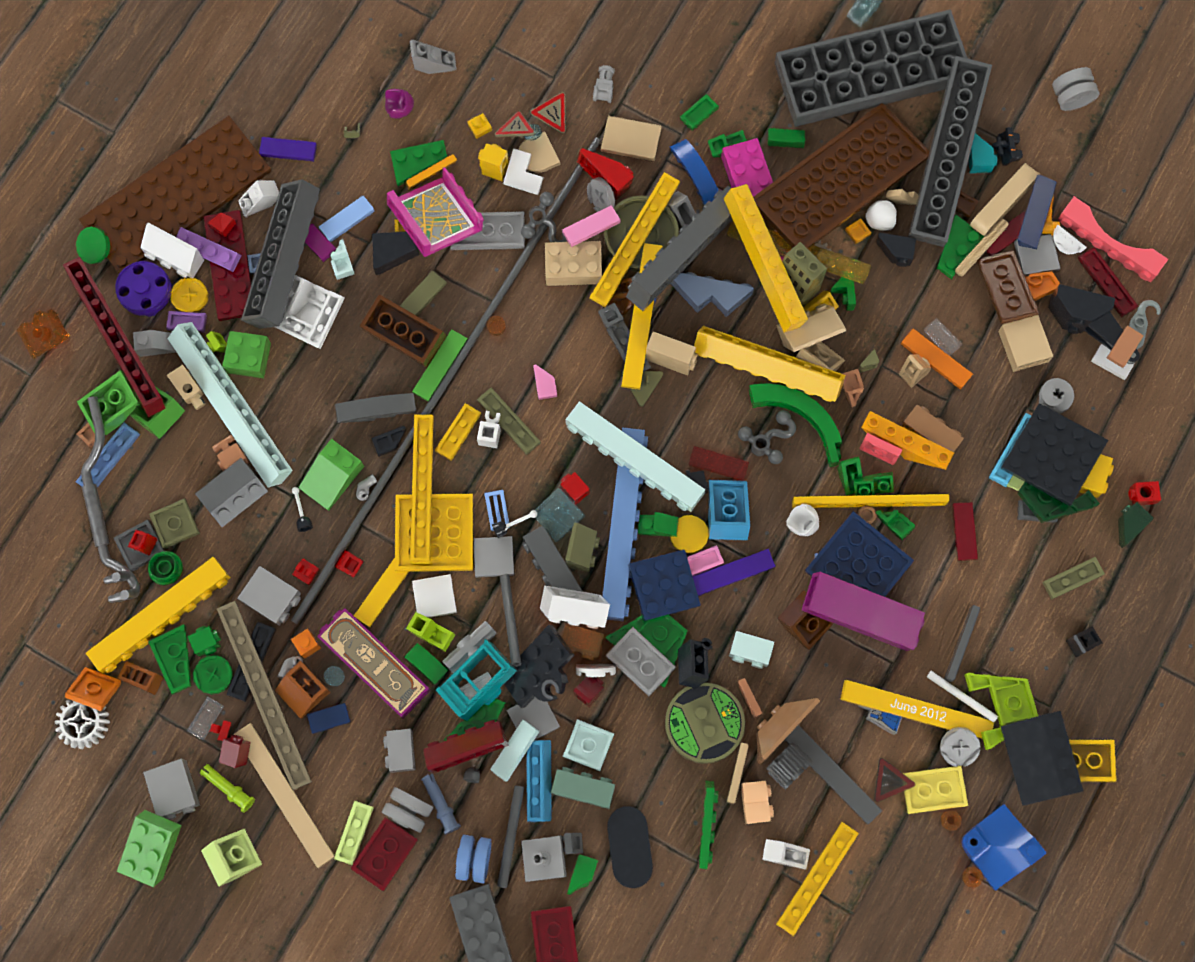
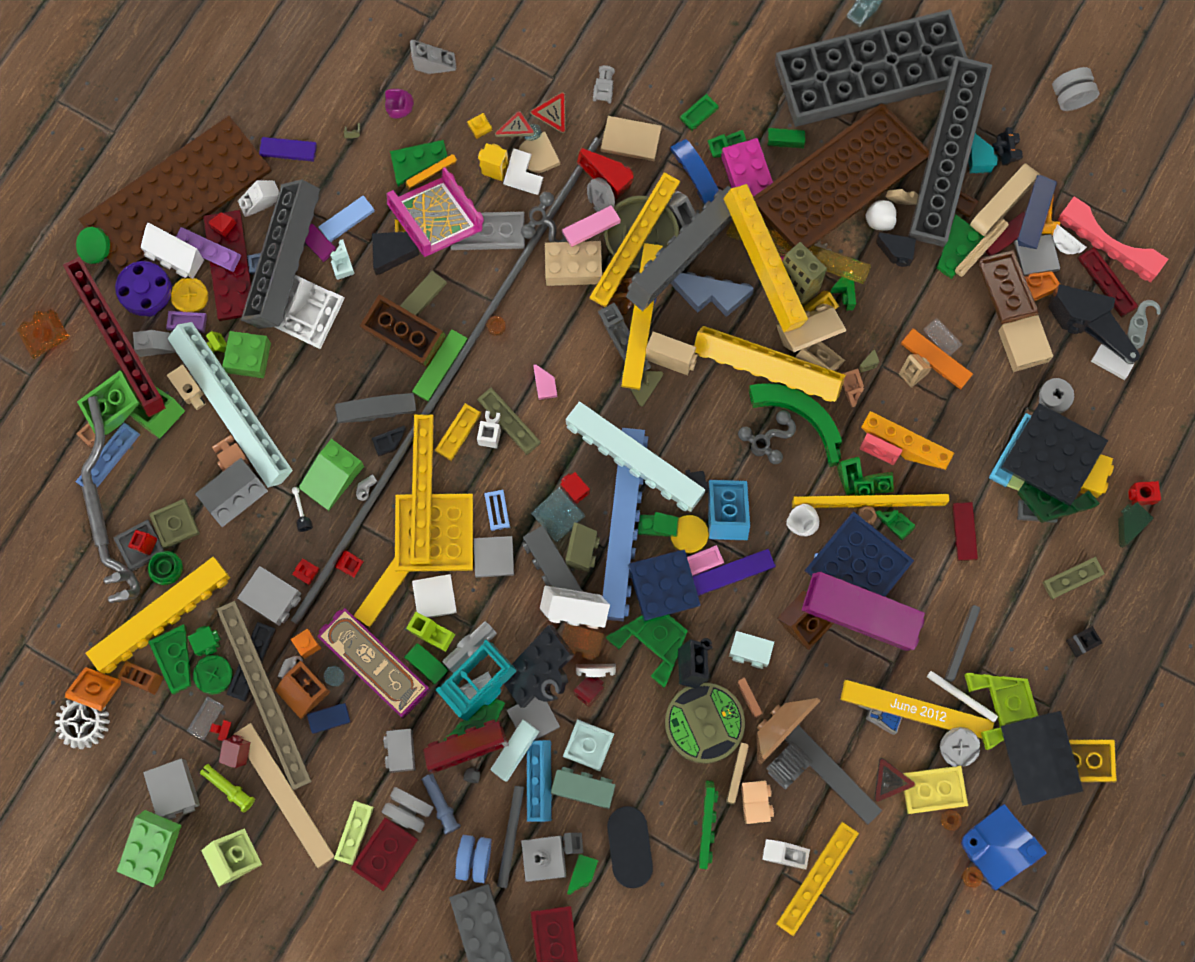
hinge [492,510,537,538] -> none
dark grey piece [500,574,521,667] -> none
light grey tile [606,627,676,696] -> none
clear red tile [689,446,749,481] -> none
light orange tile [845,218,872,244] -> none
medium nougat brick [901,405,964,452] -> none
nougat tile [1106,325,1144,368] -> none

